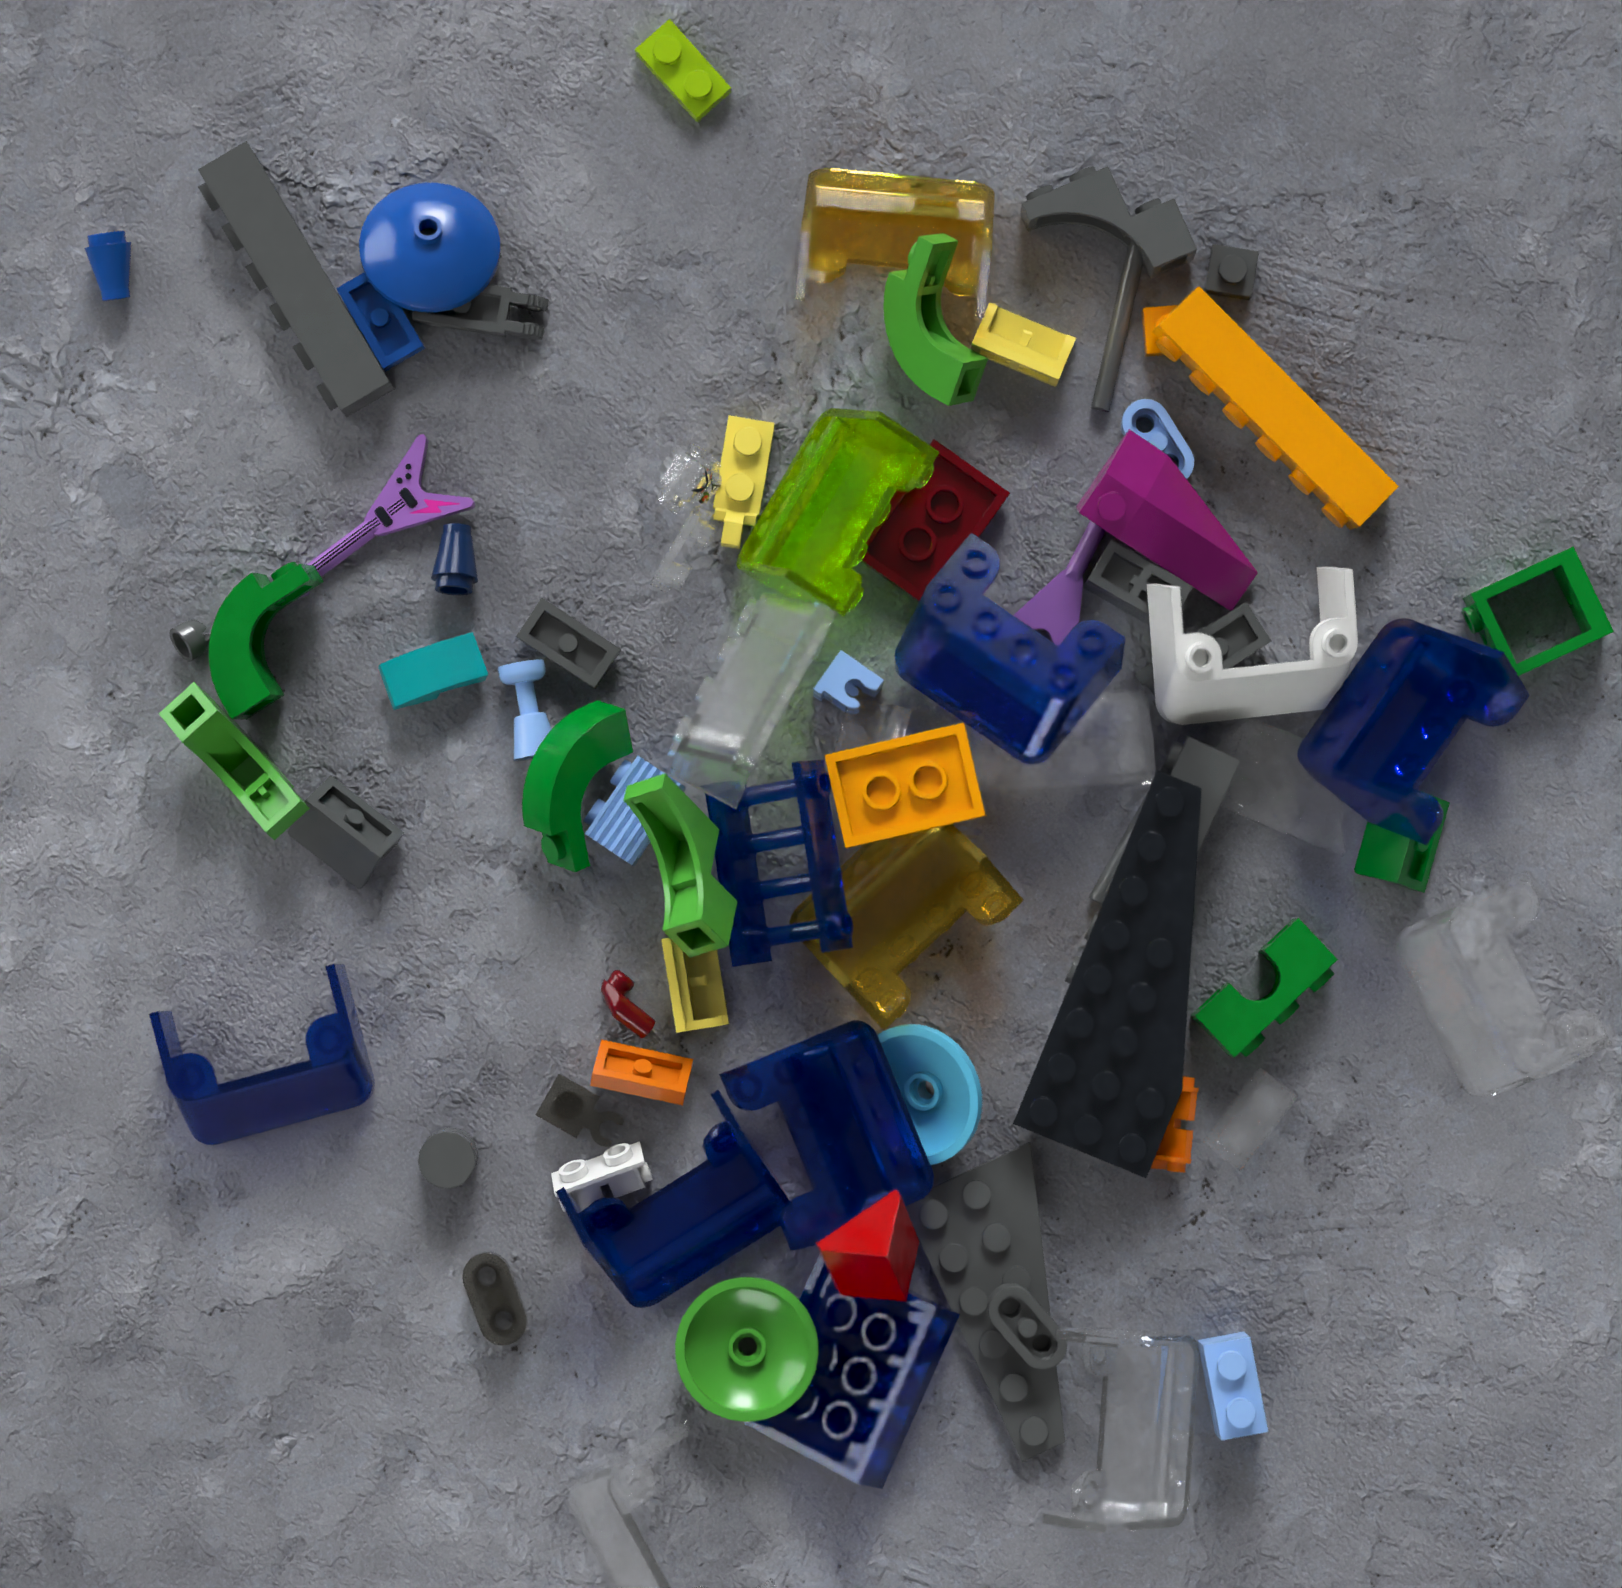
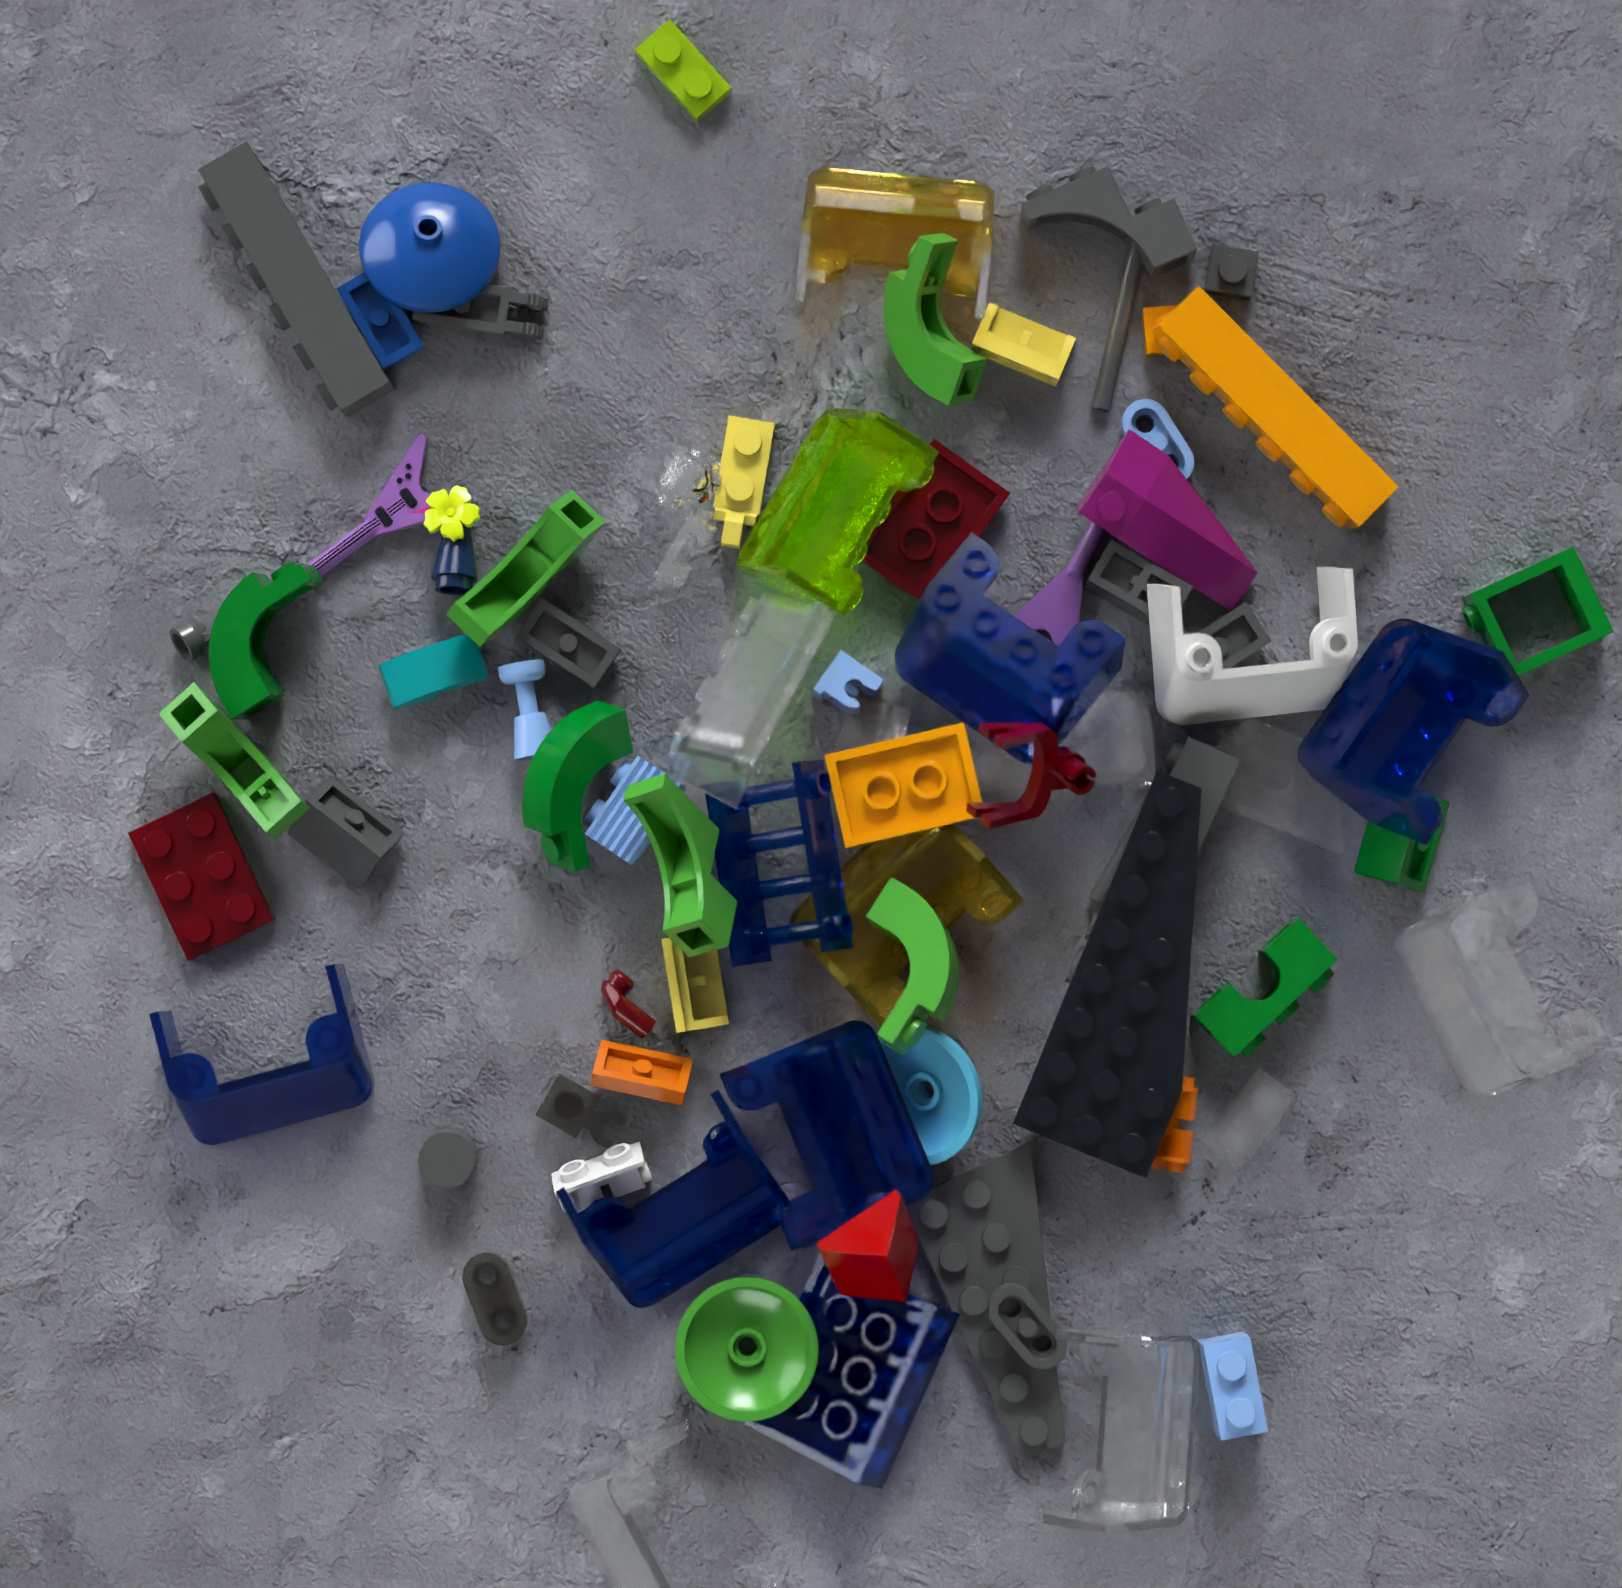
blue cone [84,231,131,301] -> none
none -> dark red plate [128,792,275,961]
none -> neon yellow plant [423,485,481,542]
none -> bright green arch [446,490,606,647]
none -> bright green arch [866,877,959,1055]
none -> dark red piece [966,723,1096,829]

